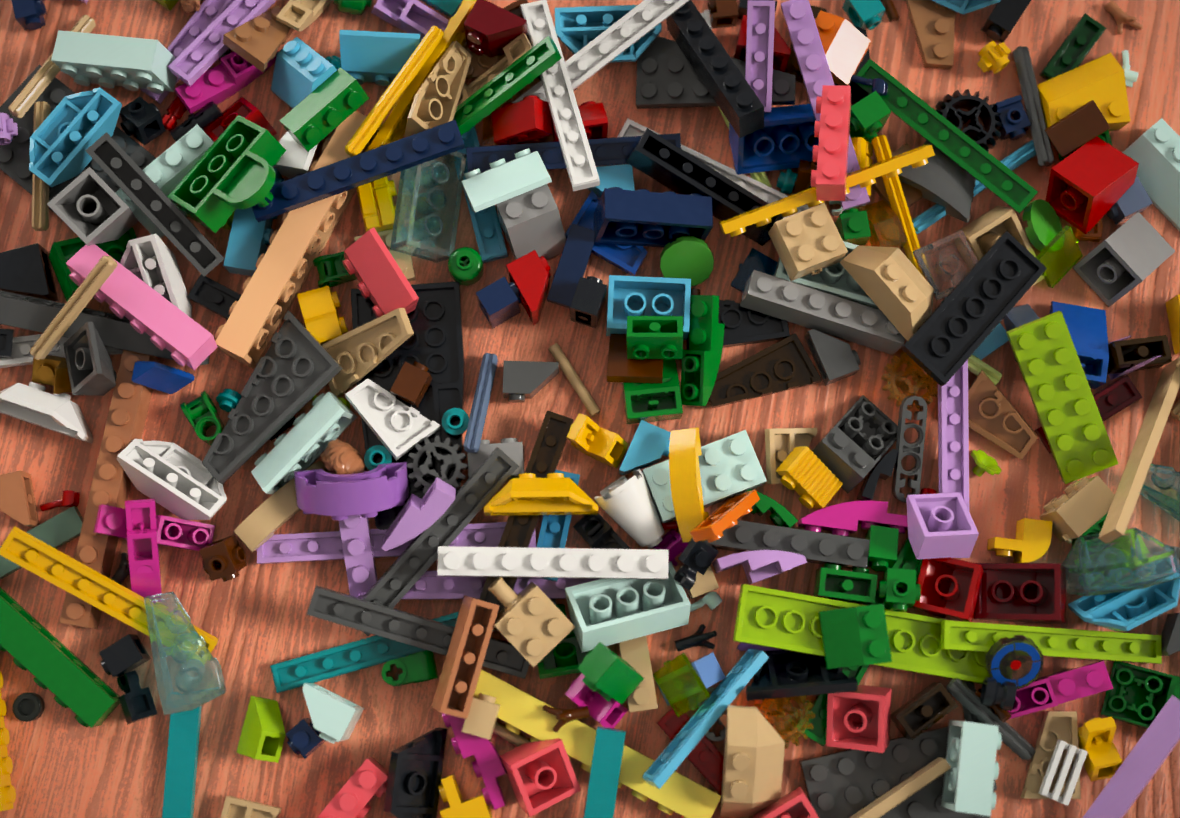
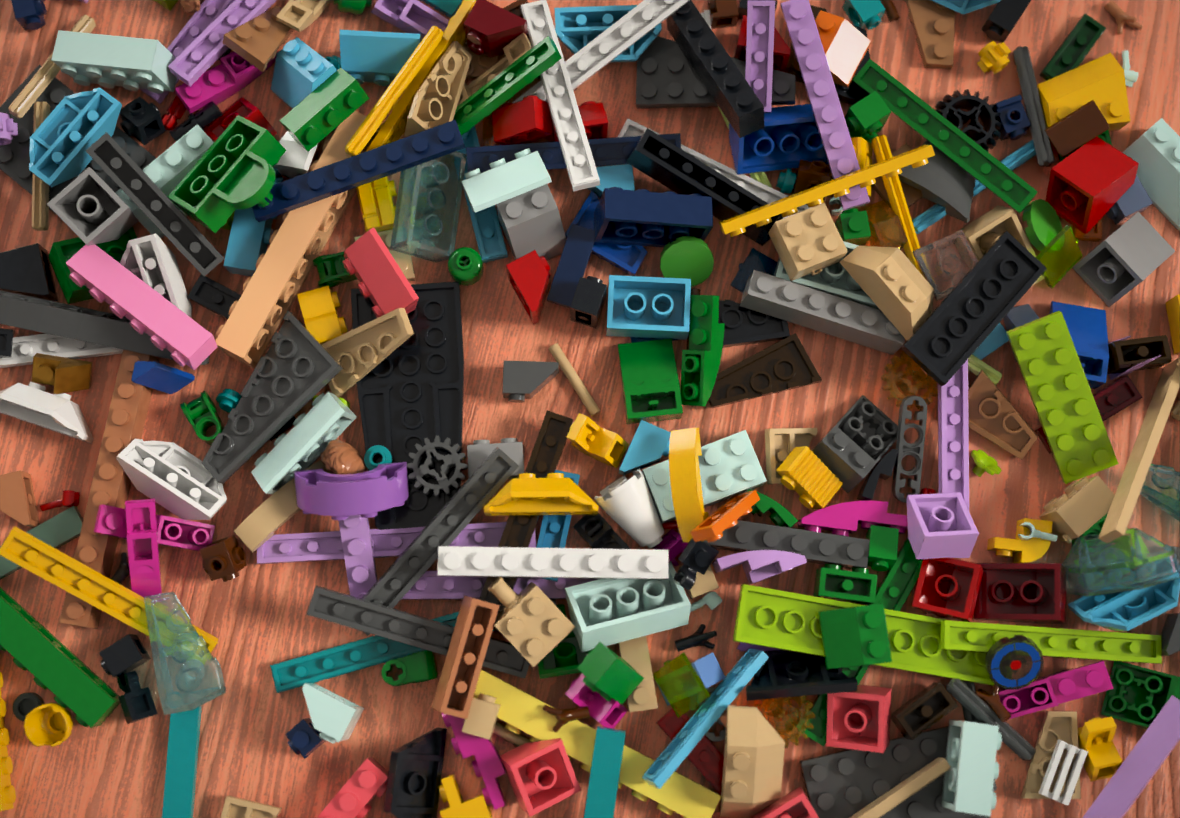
tan axle [30,255,117,360] -> none
dark grey slope [63,322,117,396] -> none
lime slope [236,696,286,763] -> none
white wing [345,379,441,460] -> none
lavender slope [381,478,456,551] -> none
reddish brown brick [390,361,432,408] -> none
teal plate [442,408,469,436] -> none
sand blue axle [464,353,498,453] -> none
dark blue brick [476,277,522,328] -> none
reddish brown tile [607,334,664,383] -> none
green brick [627,316,683,360] -> none
dark grey slope [804,329,861,386] -> none
coral brick [811,85,851,201] -> none
dark blue hand [851,75,888,96] -> none
green brick [878,568,921,612] -> none
black wheel [980,677,1016,711] -> none
none -> yellow hair [23,703,73,747]
none -> light aqua hand [1018,522,1057,542]

